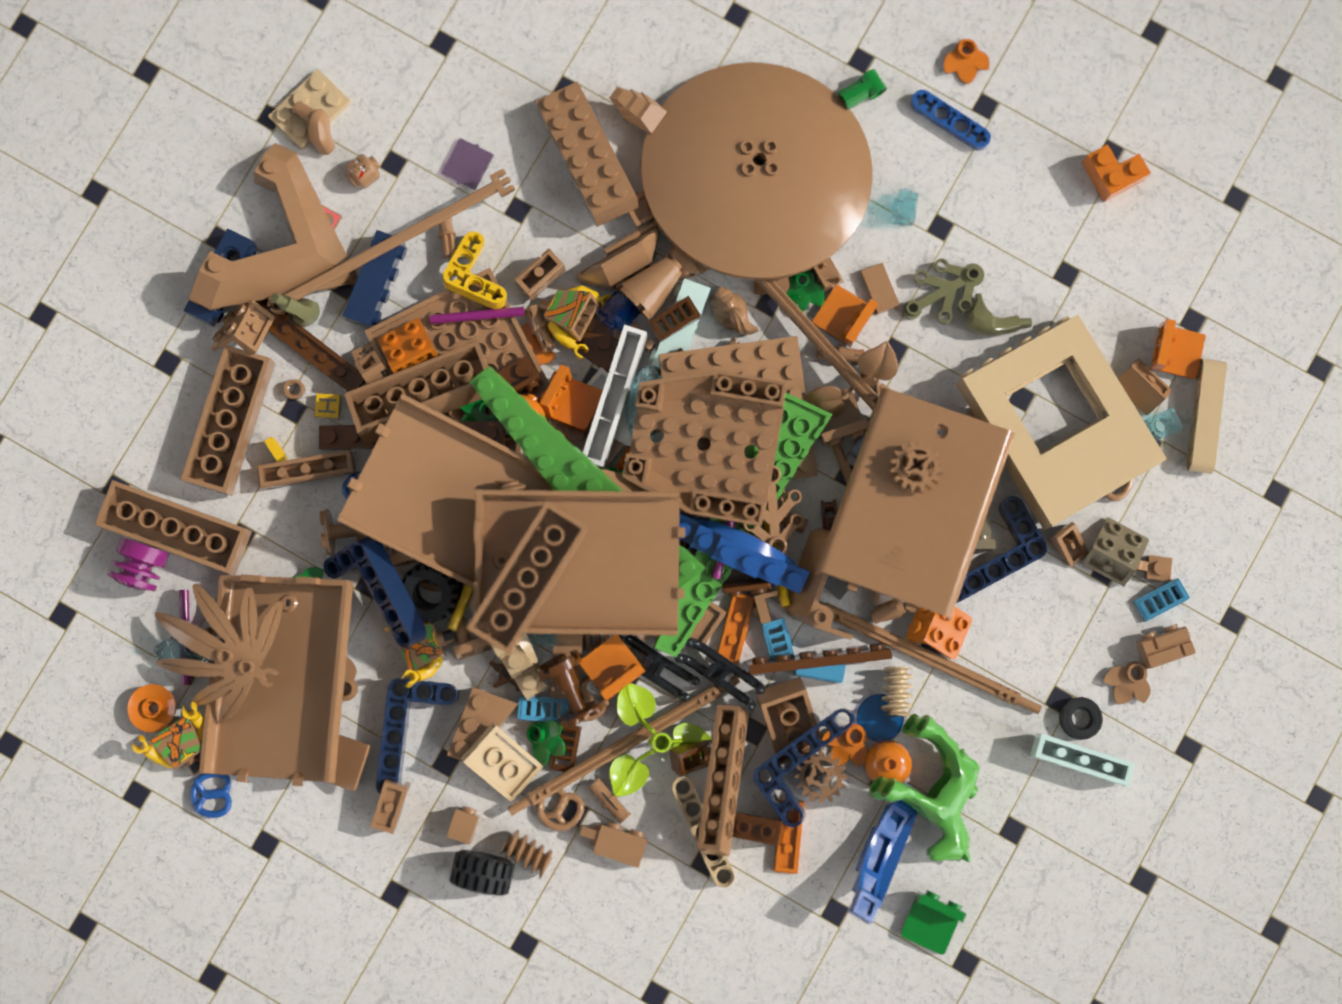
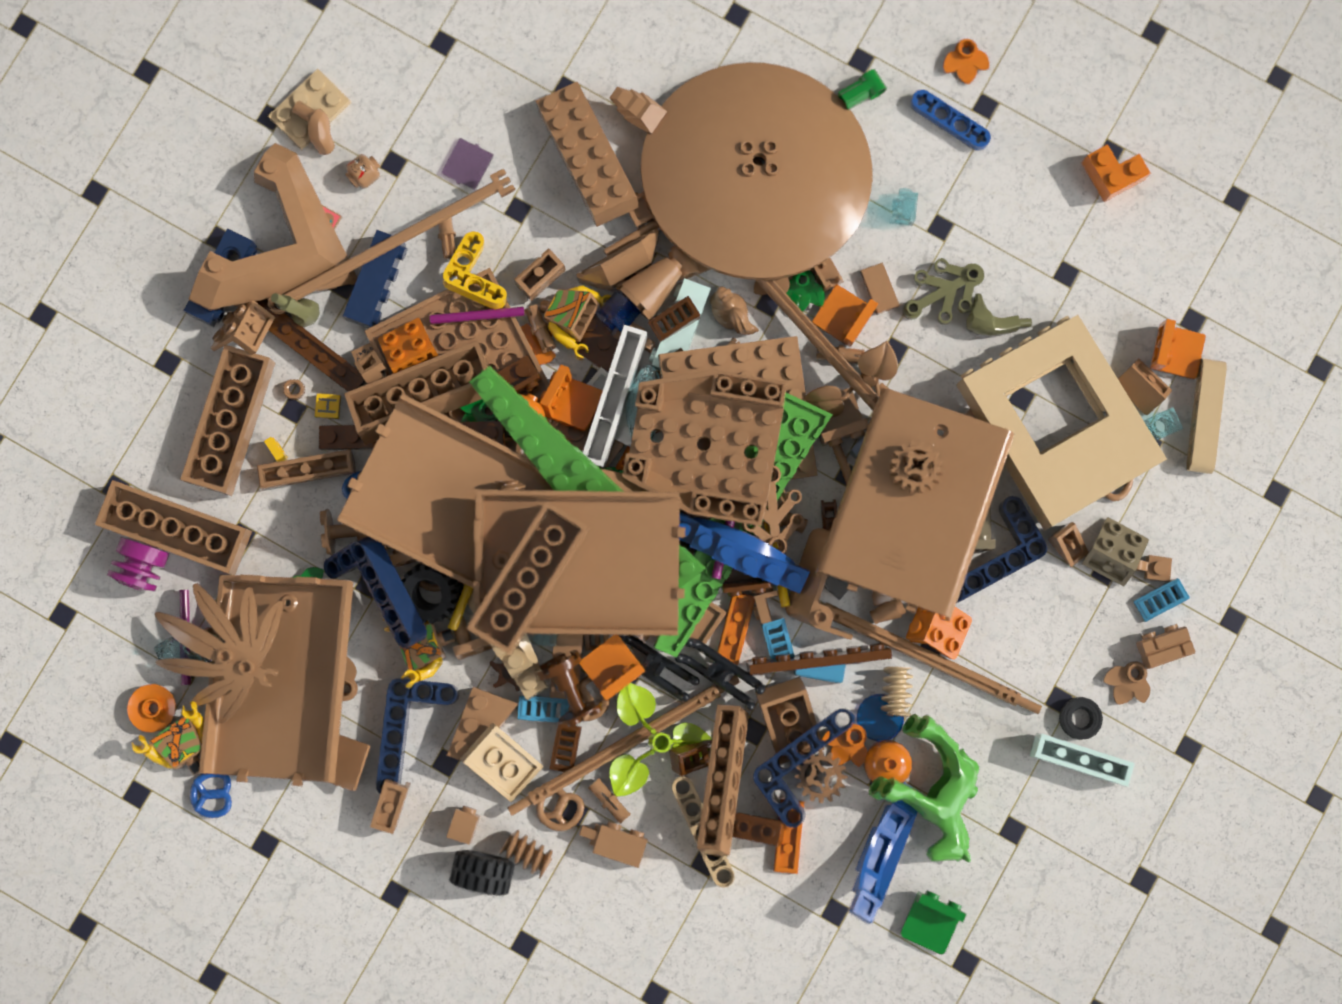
green plate [527,720,565,766] -> none

